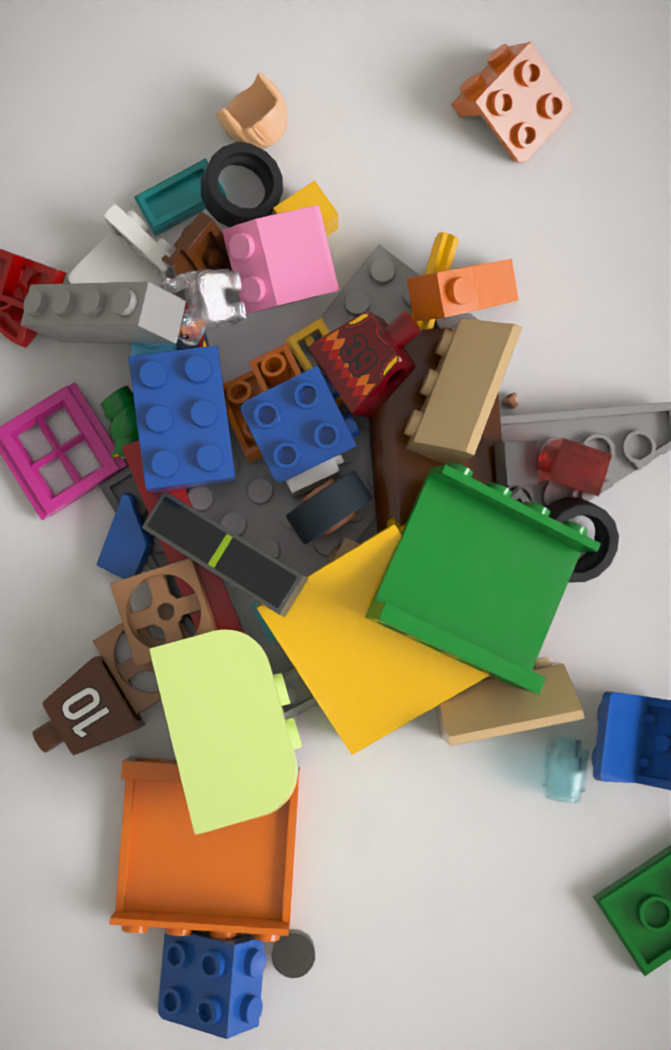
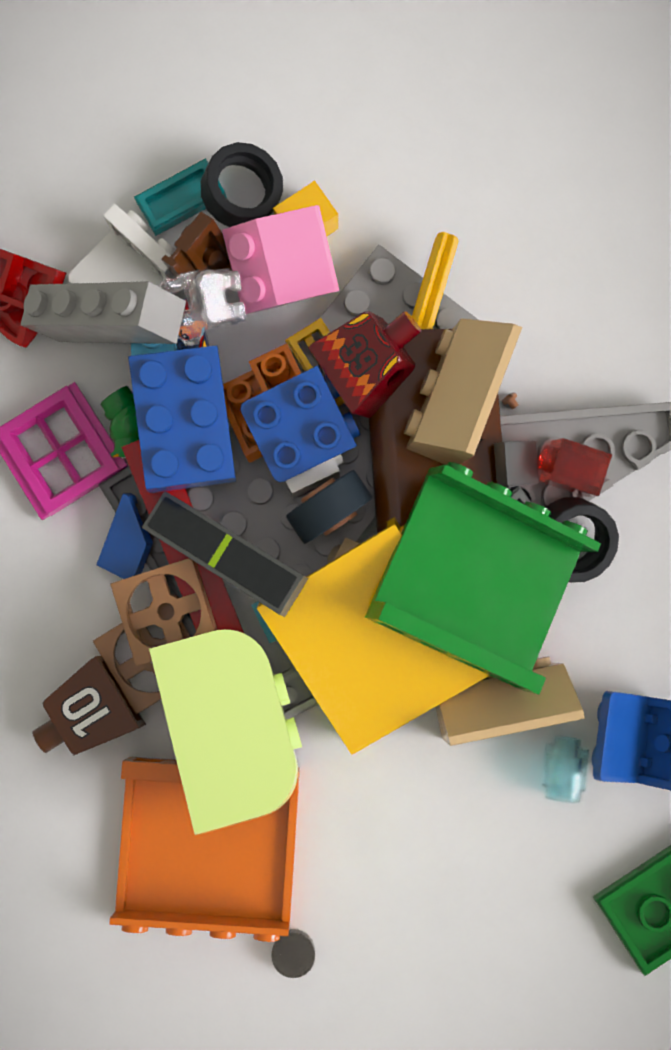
blue bracket [158,932,266,1039] -> none
light nougat hair [216,73,288,149] -> none
orange slope [407,259,518,322] -> none
bracket [451,42,572,162] -> none

